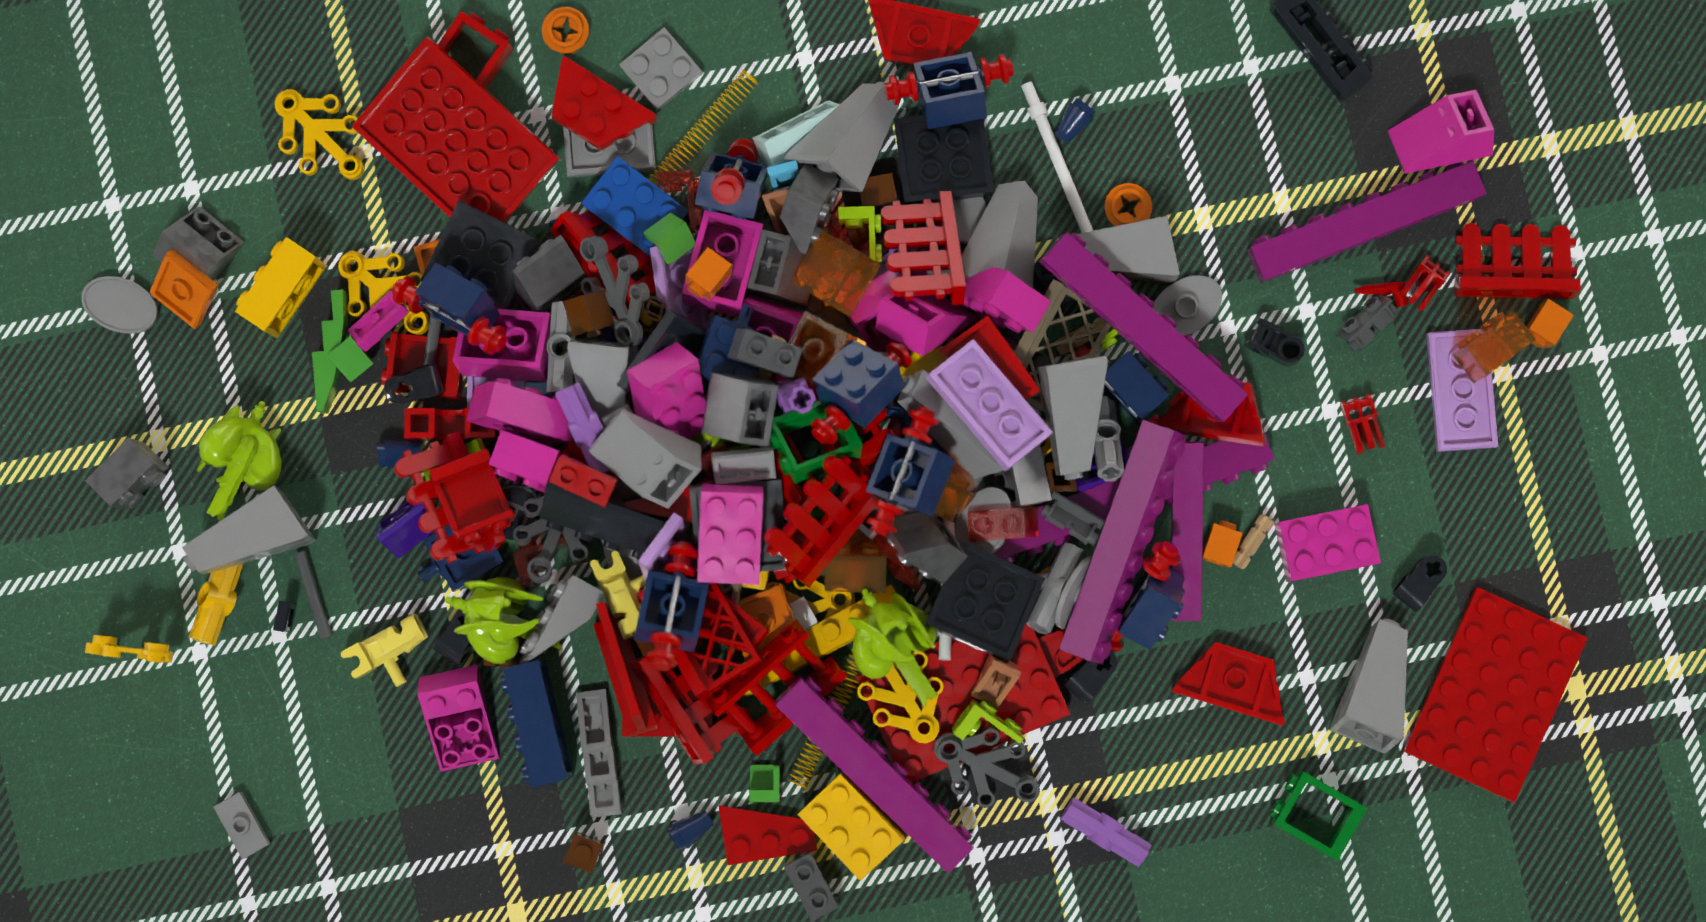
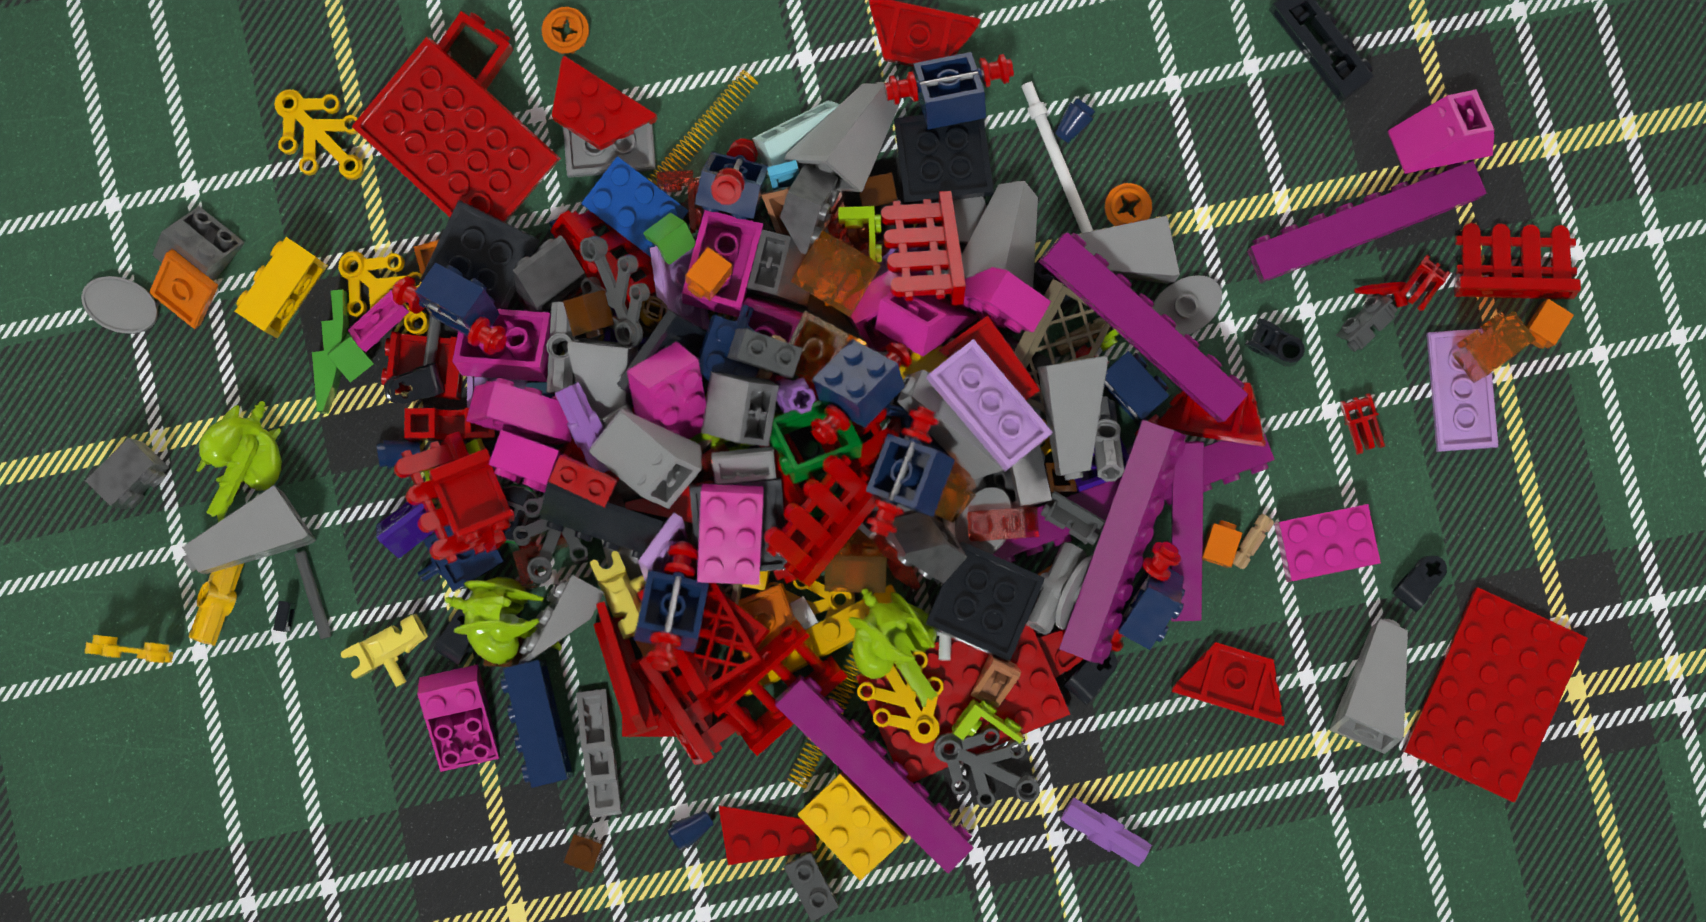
light grey plate [213,791,271,860] -> none
light grey plate [619,27,703,111] -> none
bright green panel [749,764,781,802] -> none
green window [1270,770,1368,861] -> none

